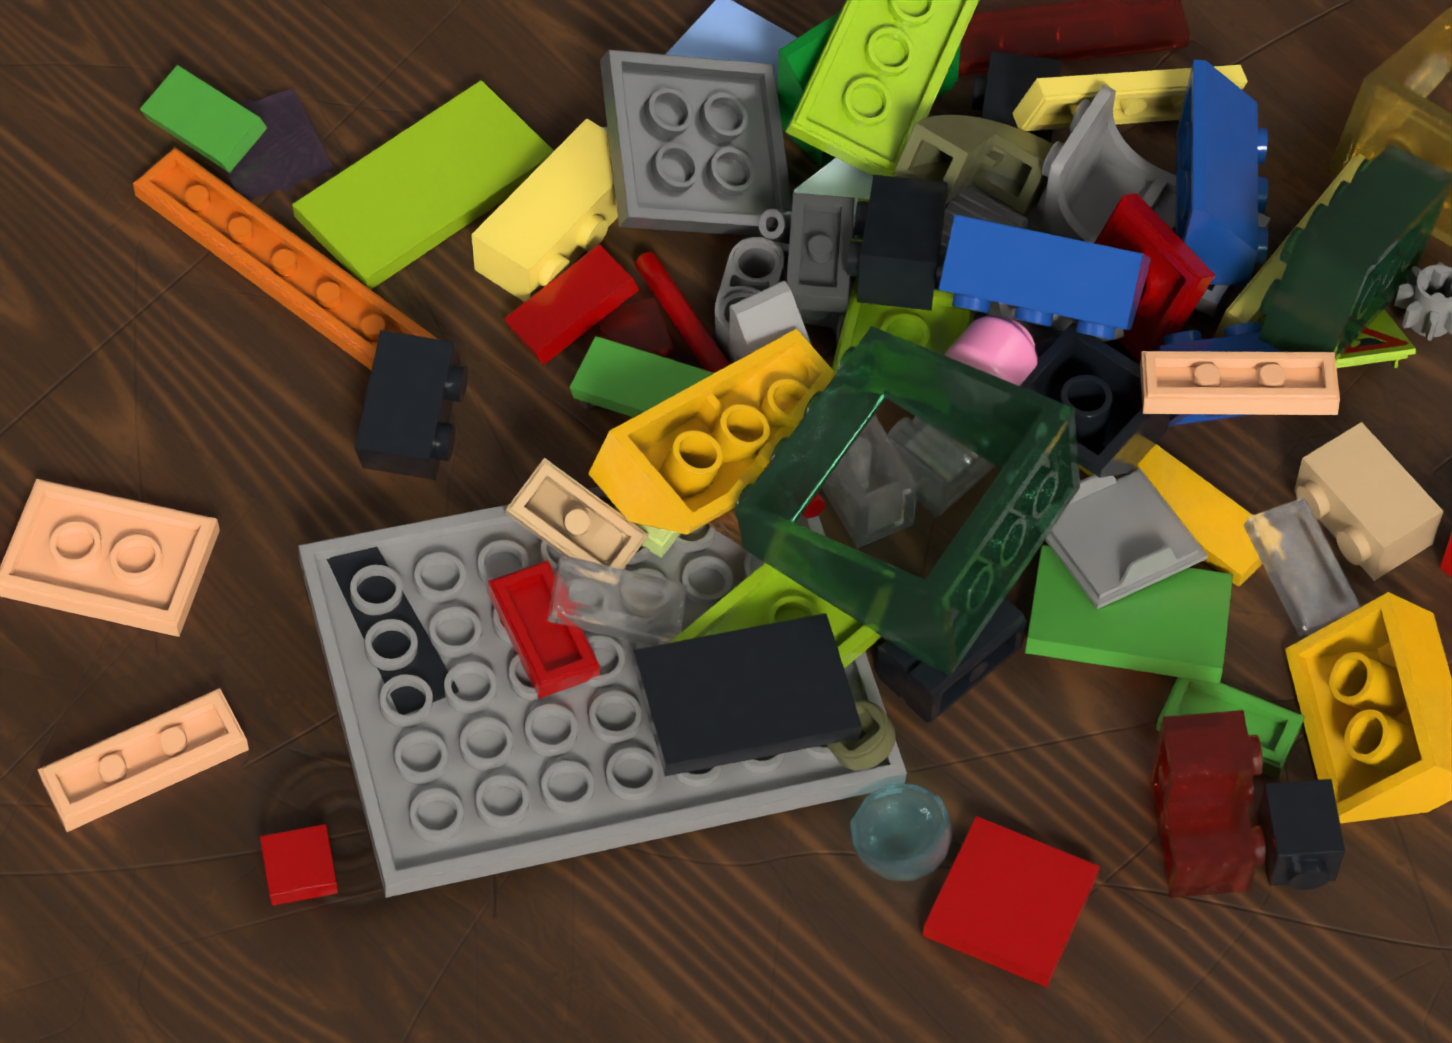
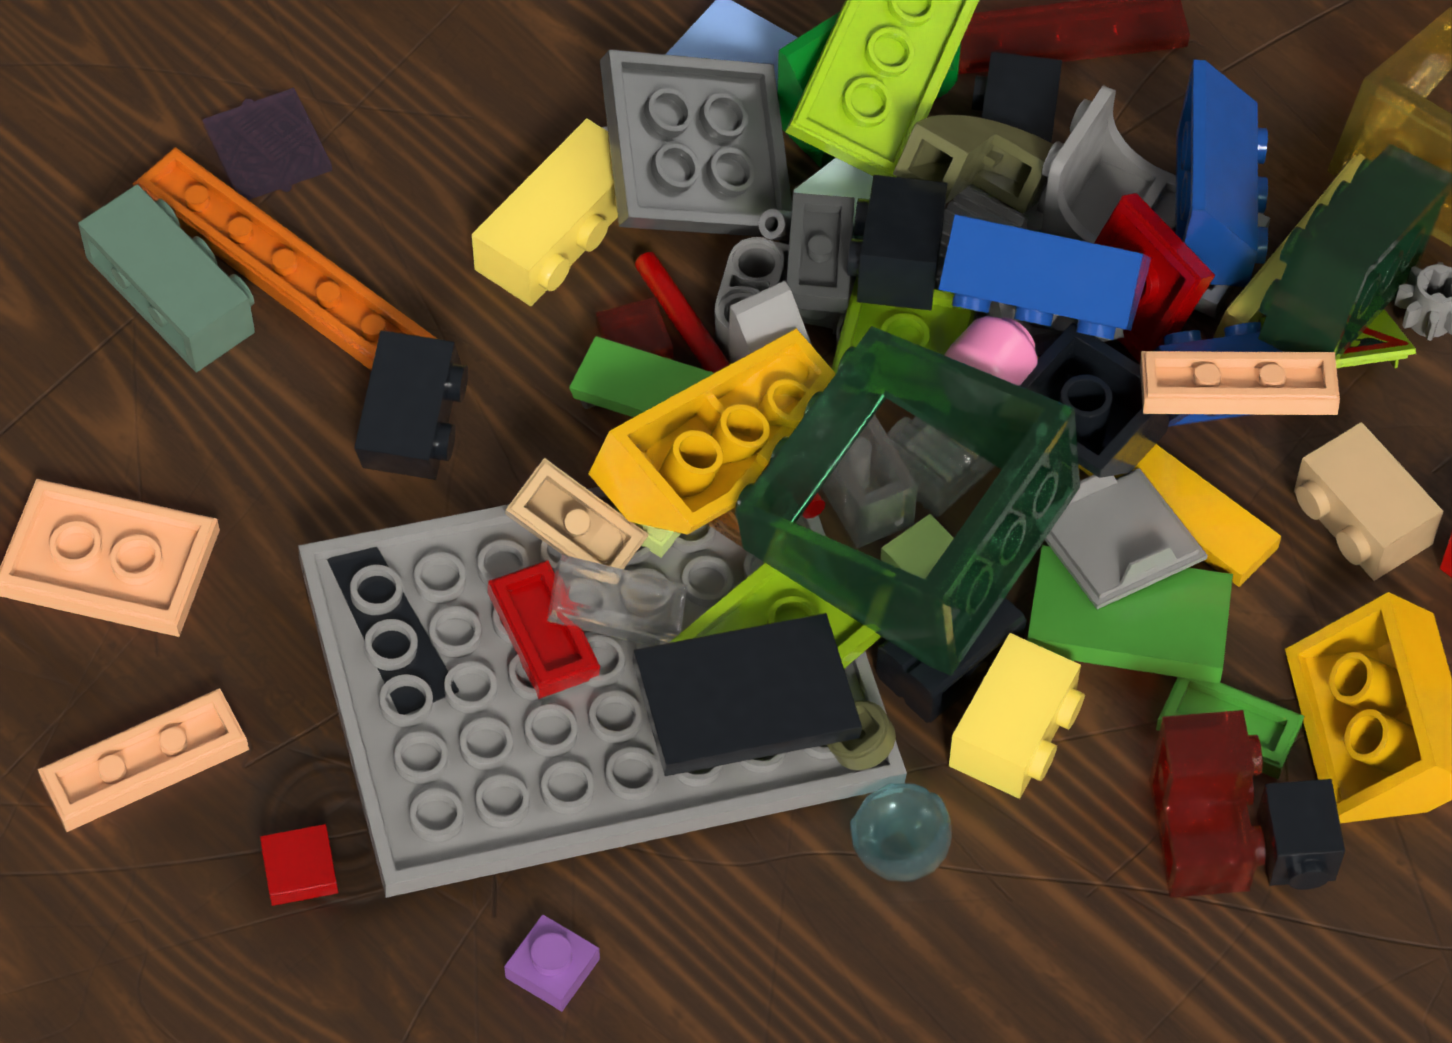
bright green tile [140,65,267,173] -> none
lime tile [292,80,554,290] -> none
red tile [503,244,639,365] -> none
red tile [923,816,1100,988] -> none
light yellow tile [1012,65,1248,131] -> none
clear tile [1243,497,1360,637] -> none
none -> sand green brick [78,184,255,373]
none -> medium lavender plate [504,915,600,1012]
none -> yellowish green tile [881,514,972,602]
none -> light yellow brick [949,633,1085,799]

